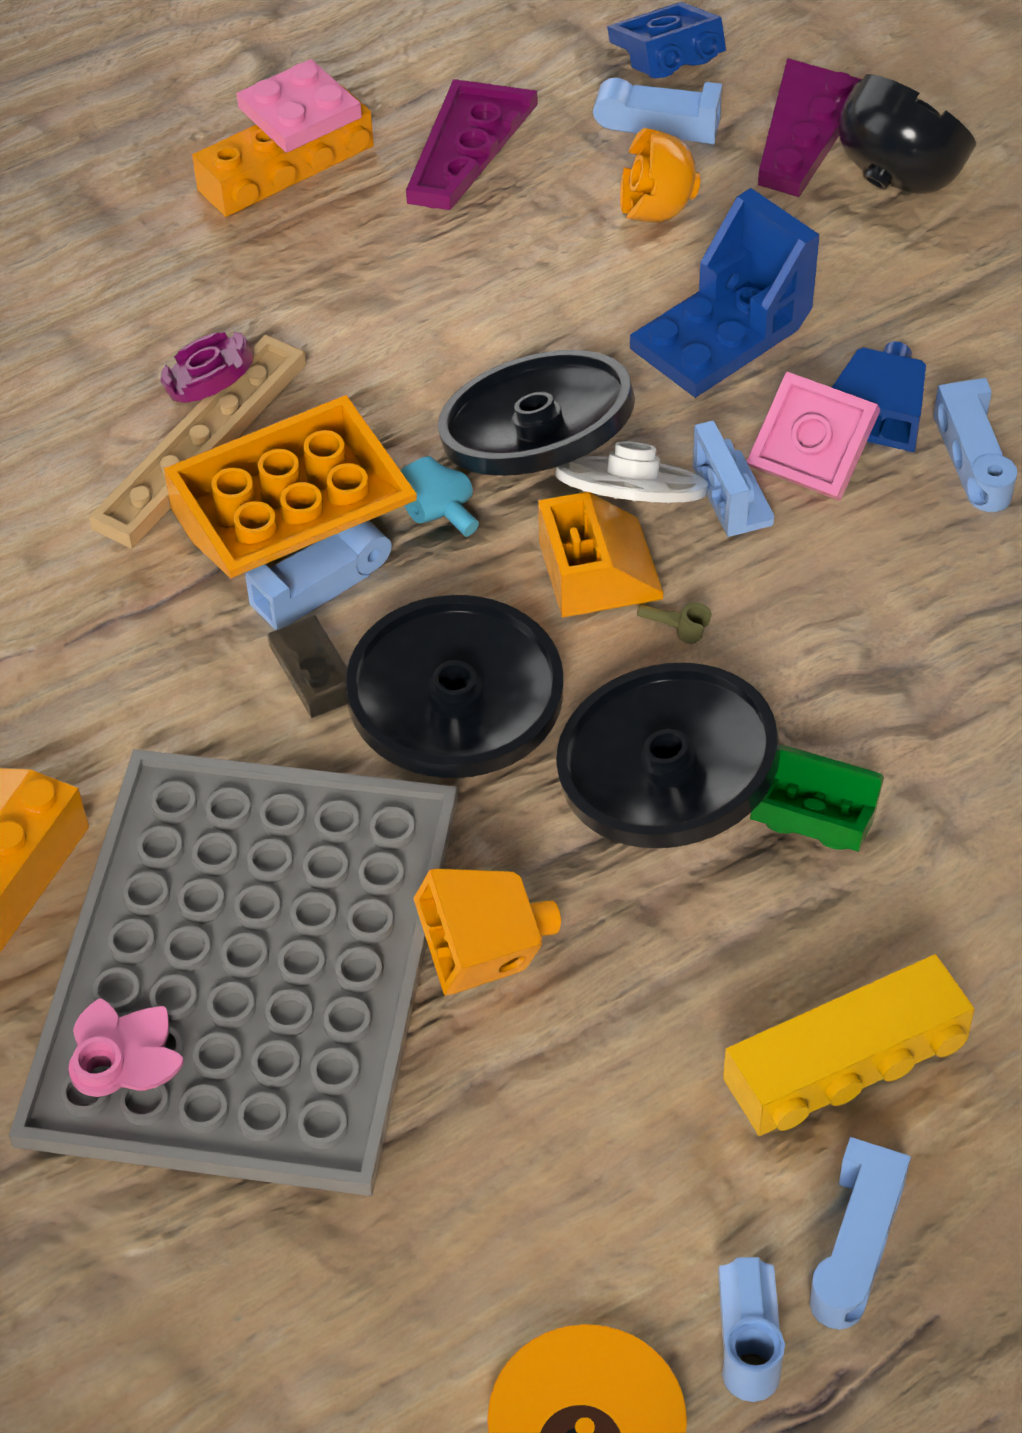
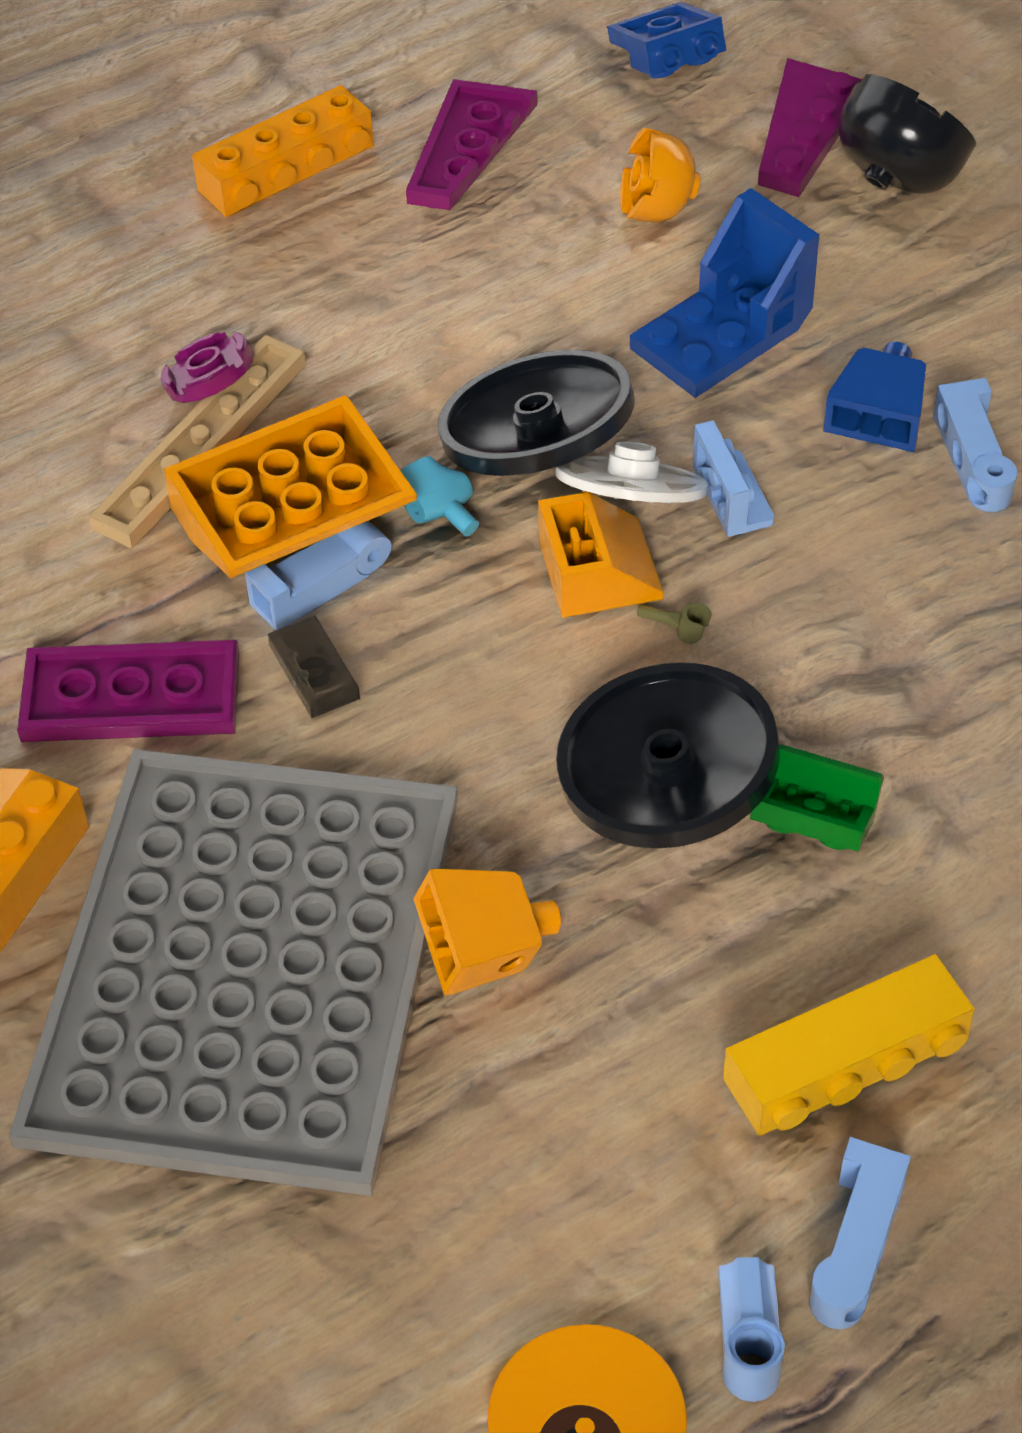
bright pink plate [68,998,184,1097] -> none
bright pink plate [236,59,362,153] -> none
black dish [346,595,563,778] -> none
light blue leg [593,78,722,144] -> none
bright pink plate [746,371,881,501] -> none
none -> magenta tile [17,640,239,742]

